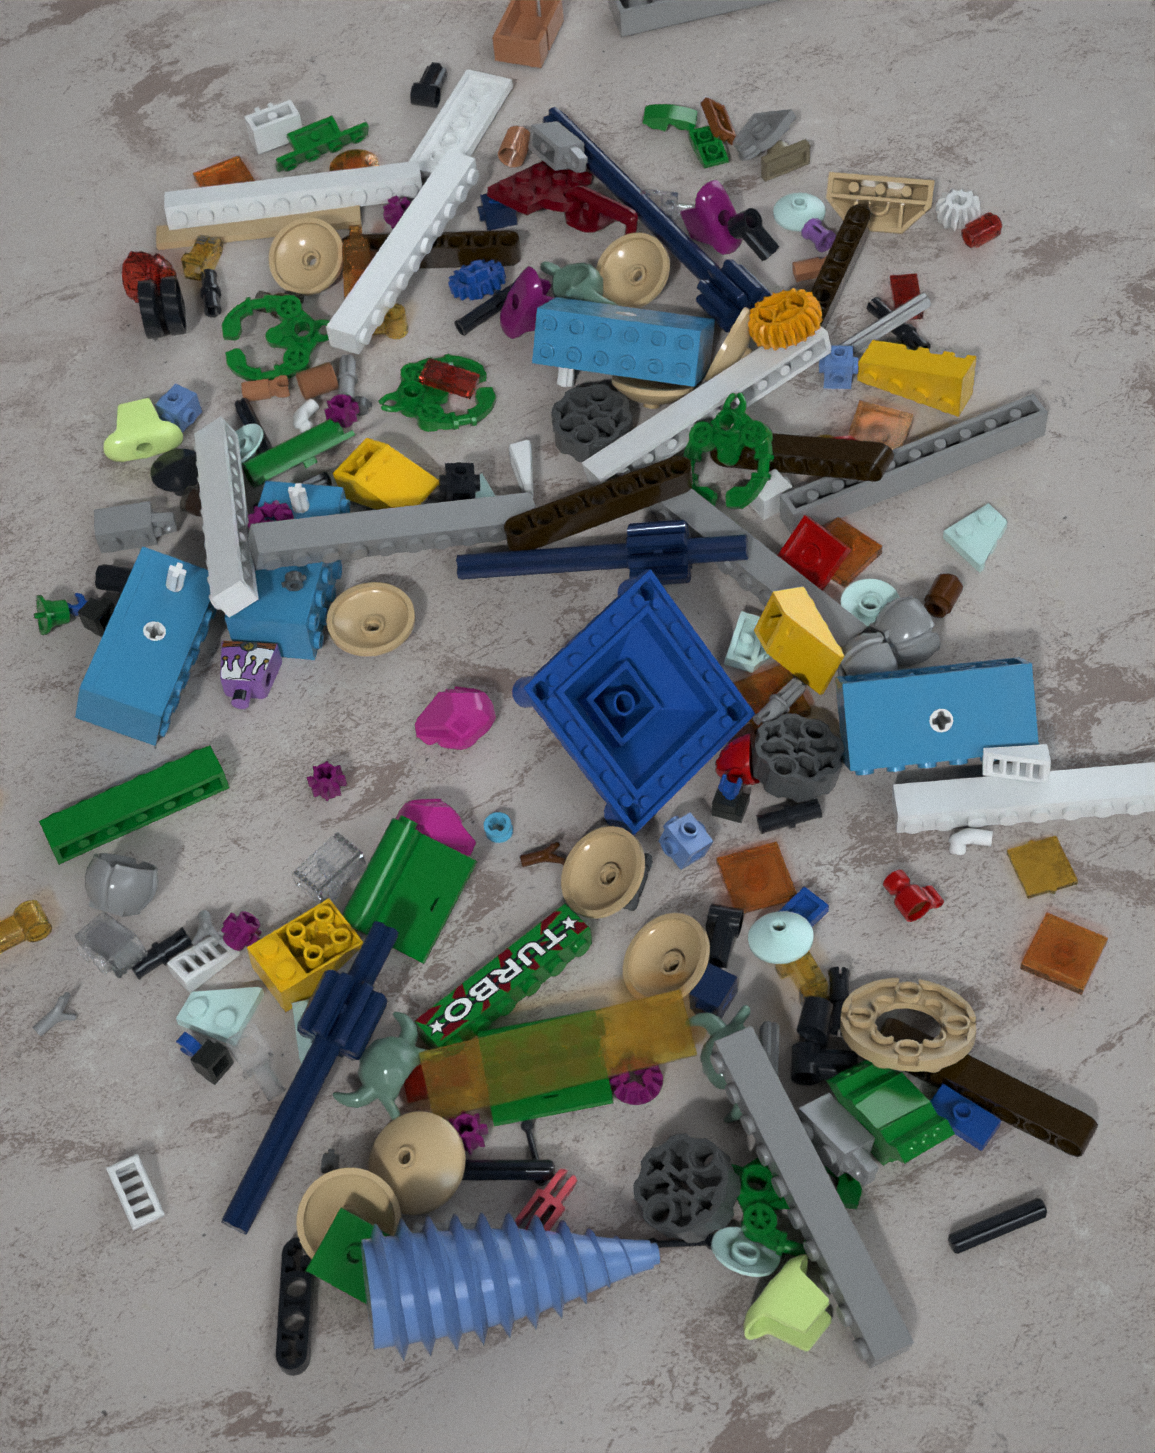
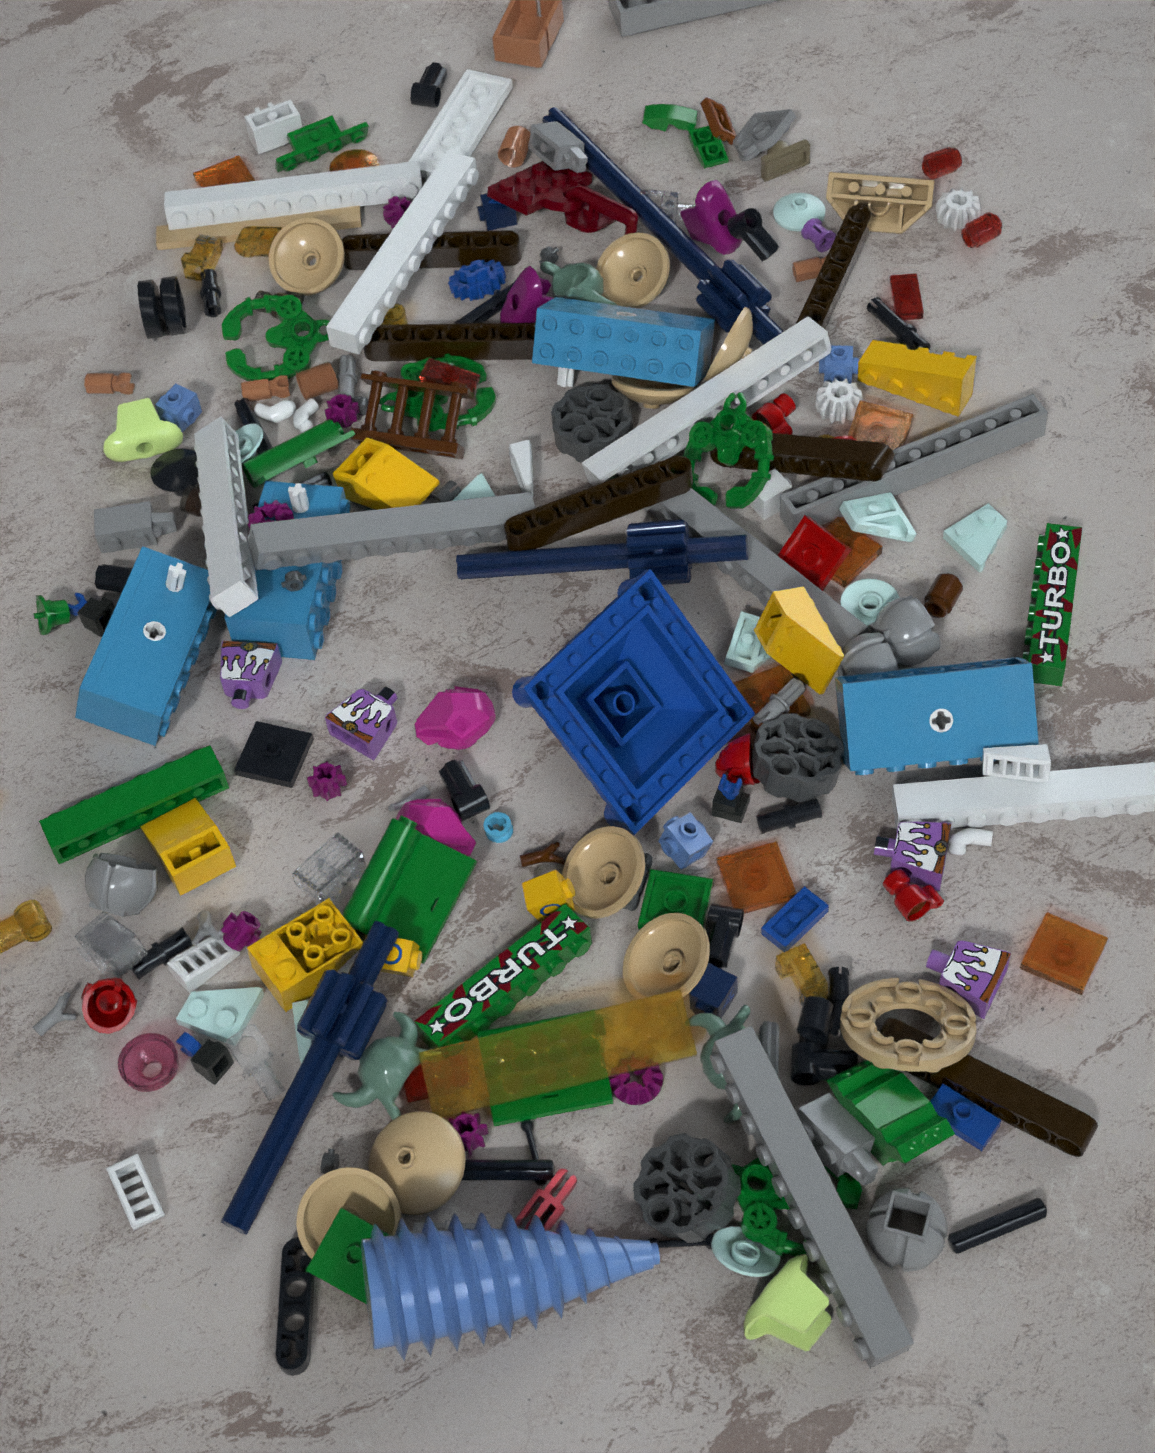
clear red helmet [122,251,177,303] -> none
tan dish [327,582,415,657] -> none
clear orange hinge [342,225,370,299] -> none
black brick [439,462,480,502] -> none
light orange gear [748,288,823,351] -> none
light aqua dish [748,911,814,964] -> none
light grey axle [839,293,931,355] -> none
clear yellow piece [1006,836,1078,899] -> none
none -> red helmet [81,977,138,1034]
none -> nougat bar [84,373,135,395]
none -> clear pink piece [118,1033,179,1092]
none -> yellow slope [140,798,236,896]
none -> clear yellow leg [234,226,282,258]
none -> black plate [234,721,314,788]
none -> white arm [254,400,296,423]
none -> torso [325,687,398,761]
none -> reddish brown fence [350,370,474,459]
none -> dark brown beam [363,323,536,361]
none -> yellow brick [380,938,422,977]
none -> light grey bar [388,786,430,812]
none -> black piece [439,759,490,821]
none -> yellow brick [522,869,575,922]
none -> dark grey piece [539,247,559,264]
none -> green plate [638,869,713,929]
none -> red piece [751,393,796,435]
none -> white gear [815,378,863,424]
none -> light aqua wing [839,492,916,542]
none -> light grey piece [866,1188,948,1272]
none -> torso [874,822,951,891]
none -> clear red brick [921,147,962,180]
none -> torso [926,940,1011,1019]
none -> brick [1022,523,1082,687]

